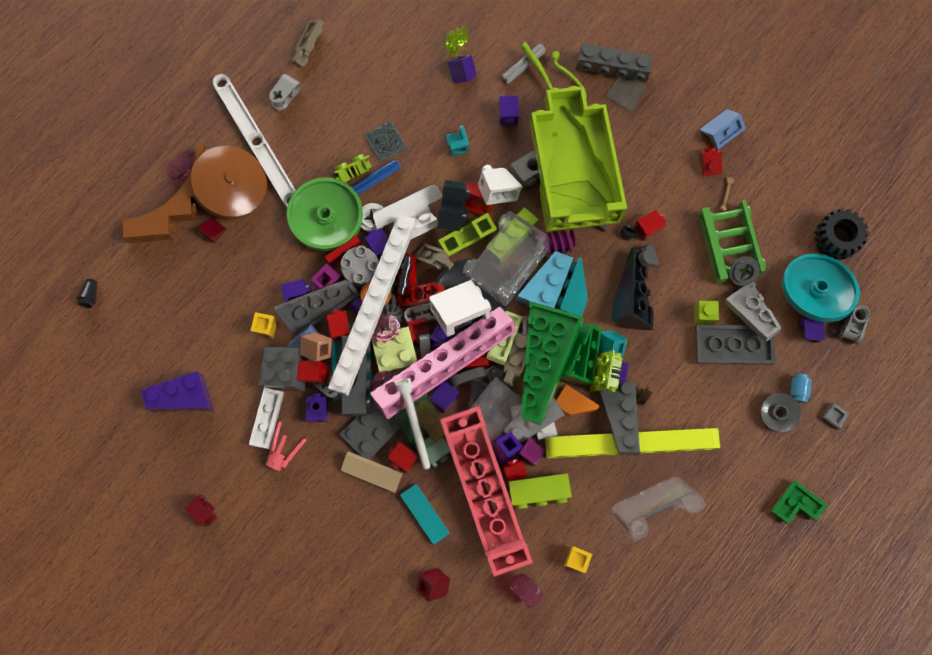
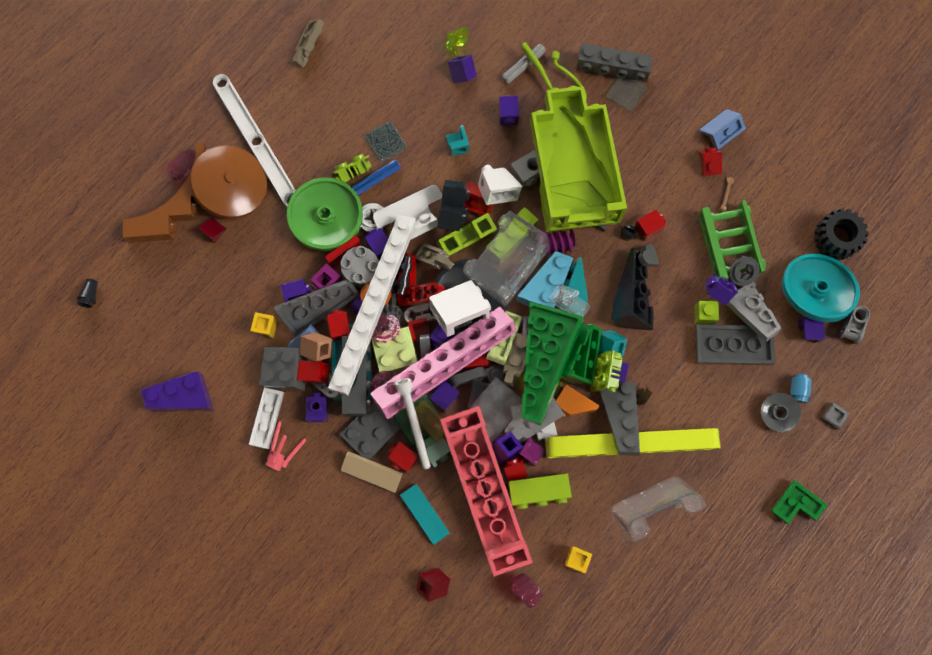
dark red brick [184,494,217,527] -> none
light grey piece [269,74,301,111] -> none
none -> clear slope [548,284,591,317]
none -> dark purple brick [704,274,738,306]

